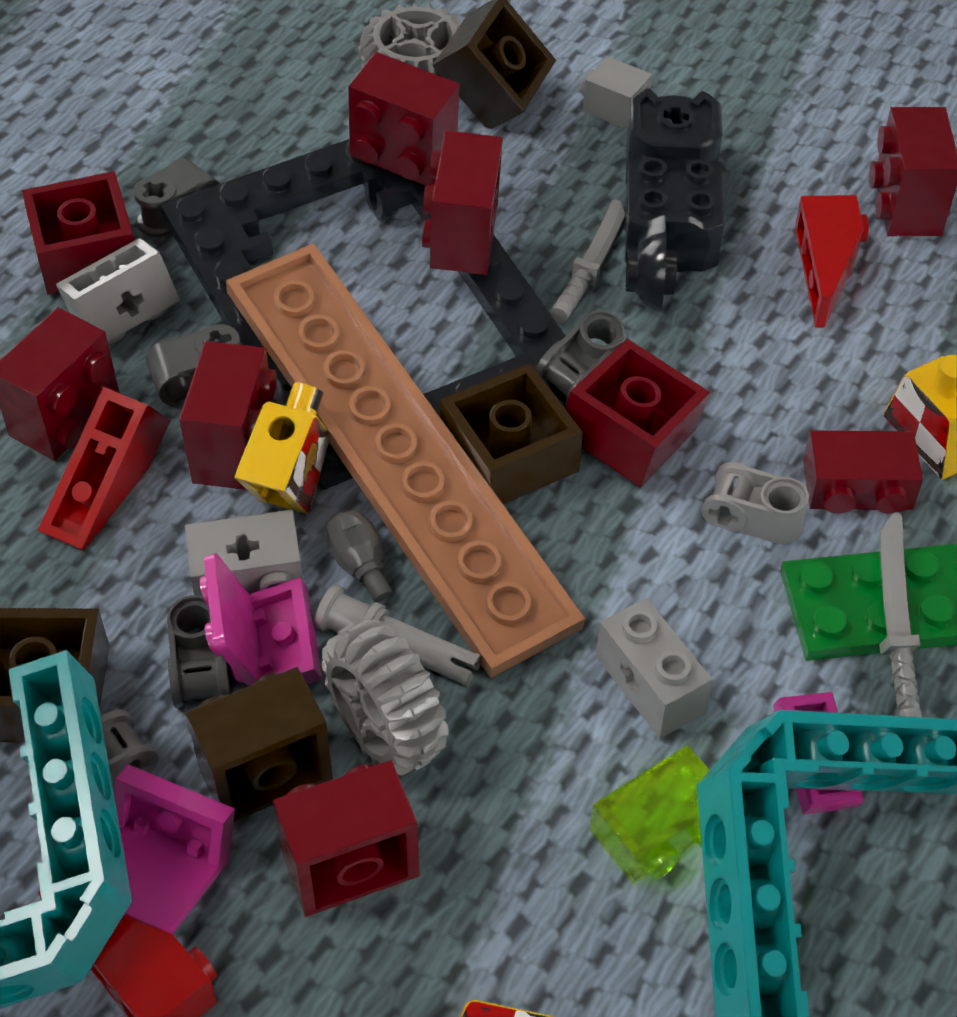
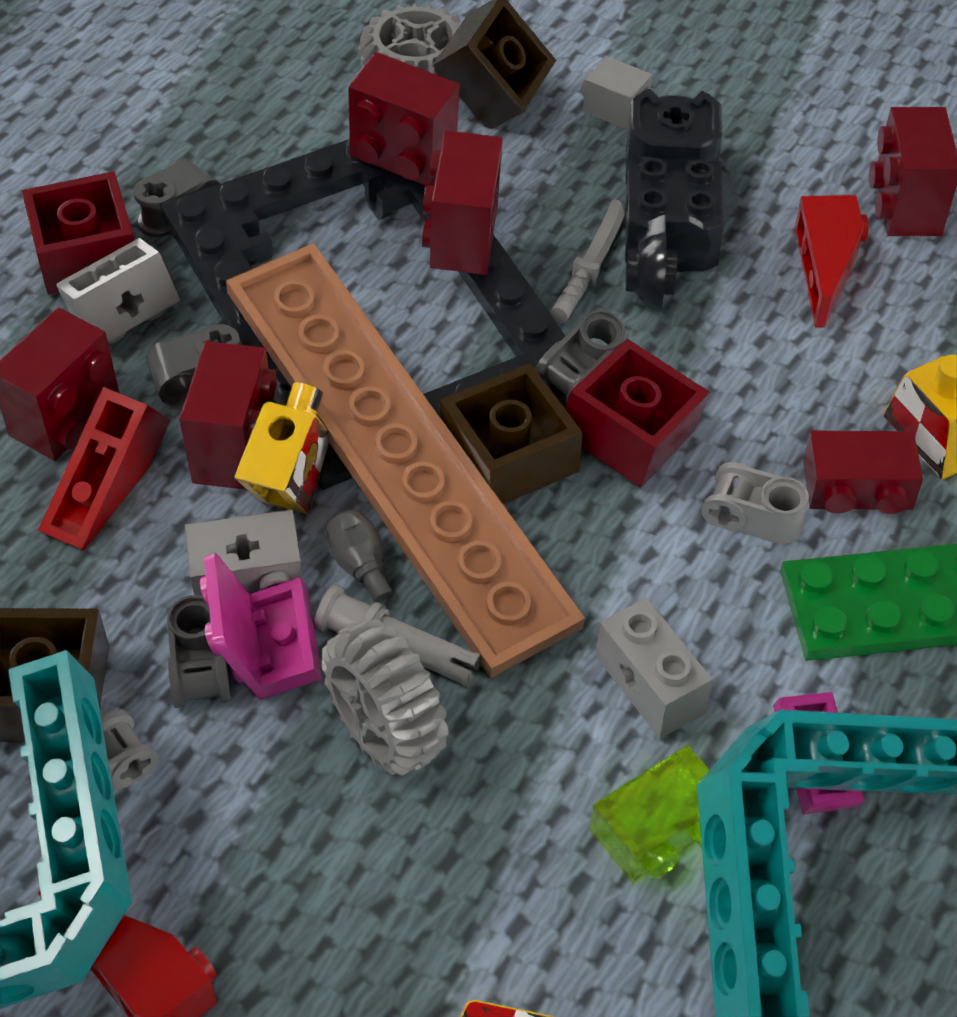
dark pink bracket [114,765,235,934] -> none
dark brown brick [185,666,333,822] -> none
dark red brick [273,760,420,917] -> none
light grey sword [879,512,922,717] -> none

